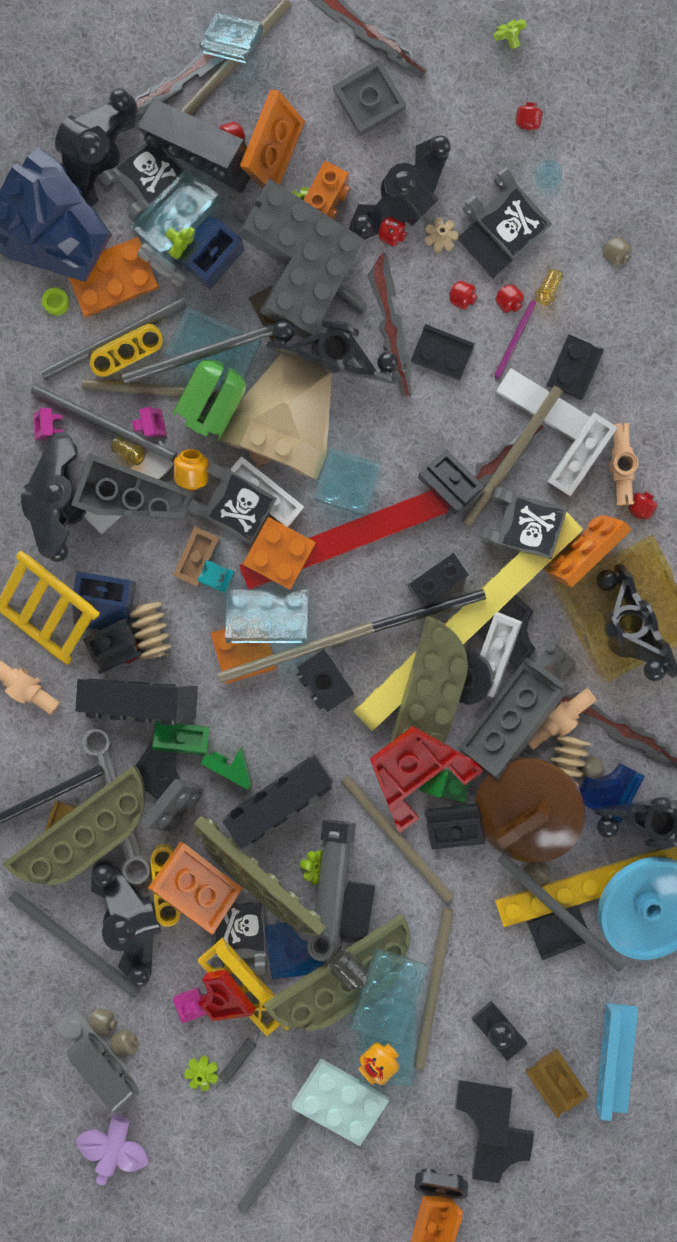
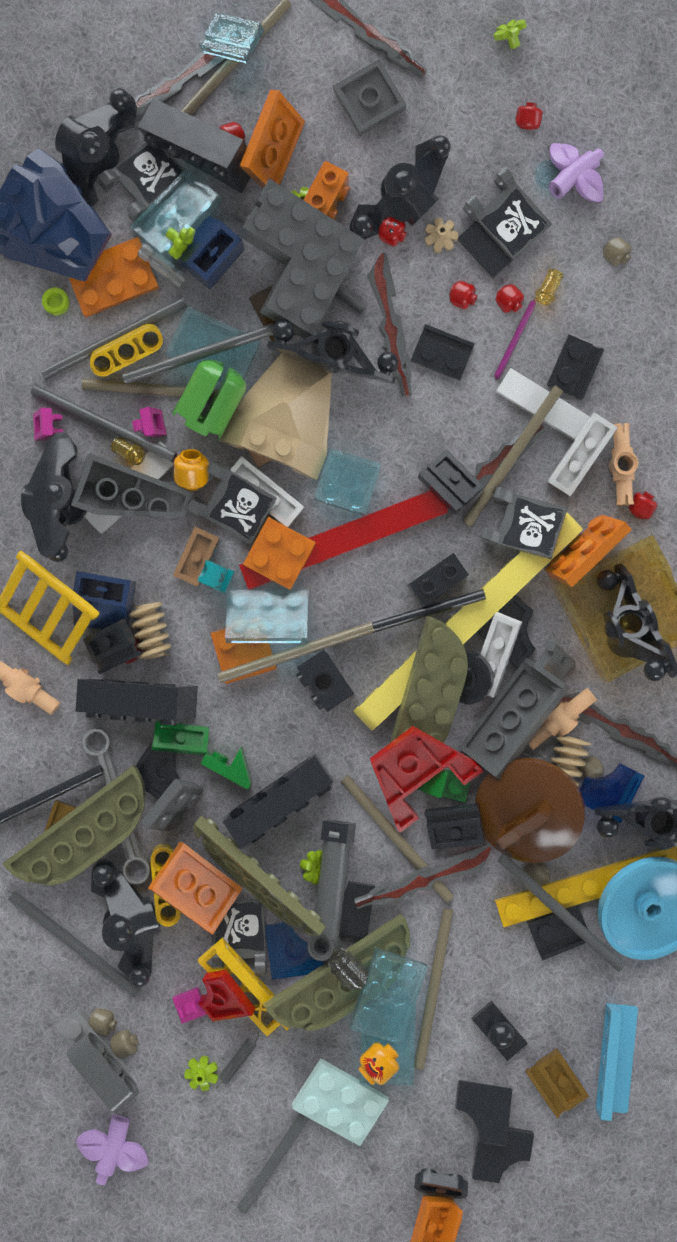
none -> dark grey sword [354,844,492,909]
none -> lavender plant [549,143,604,203]

